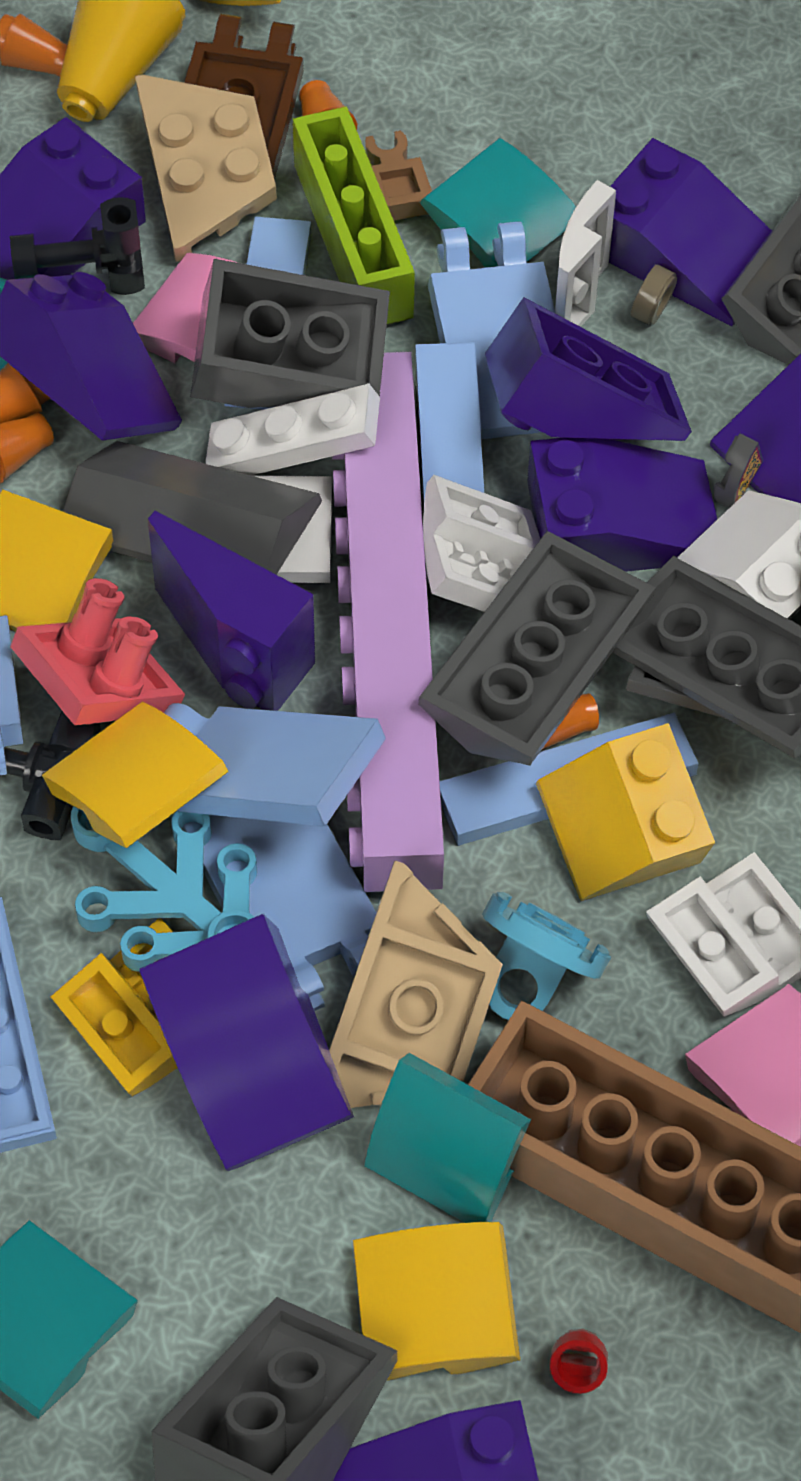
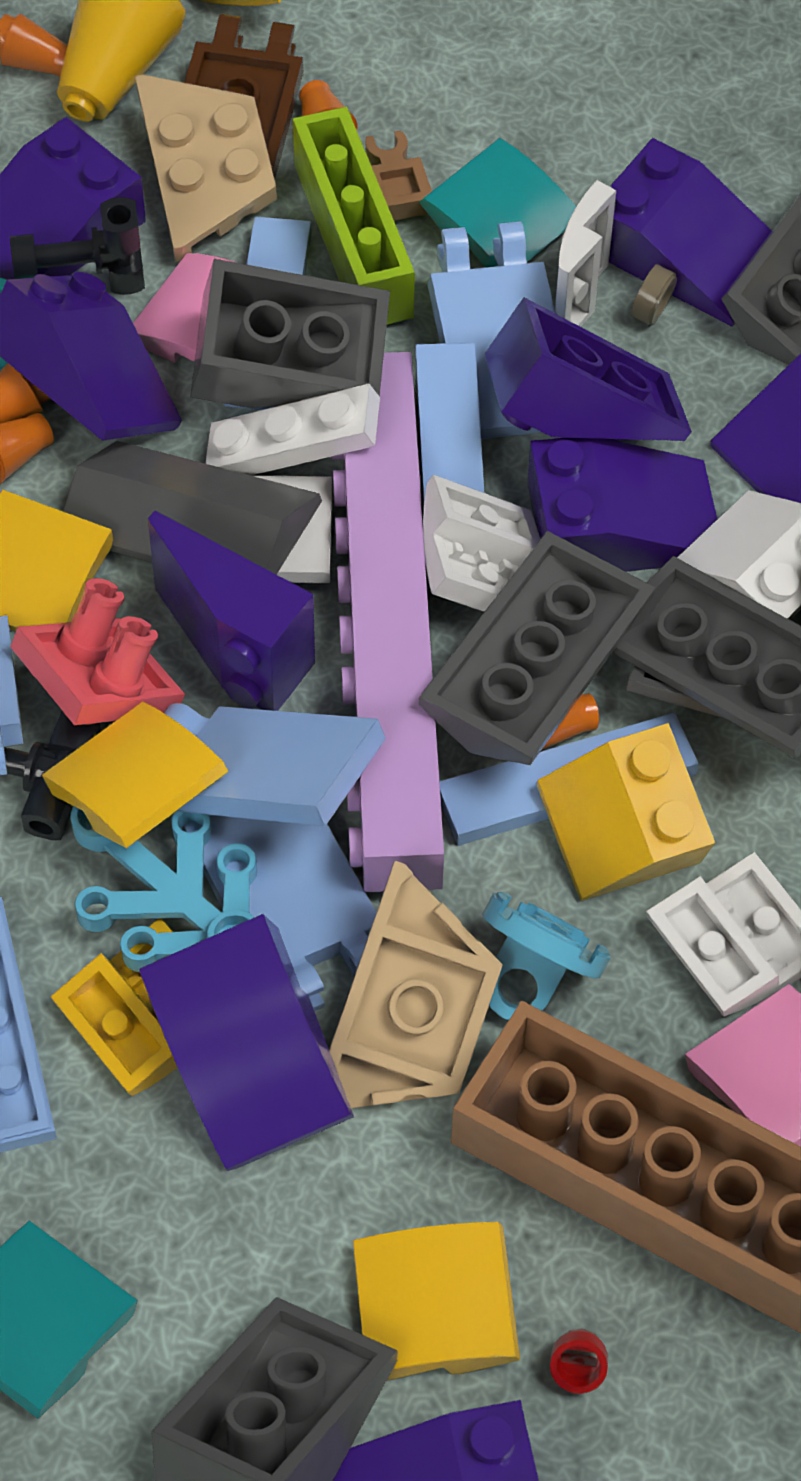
teal slope [364,1053,531,1223] -> none
dark grey tile [714,433,763,508] -> none

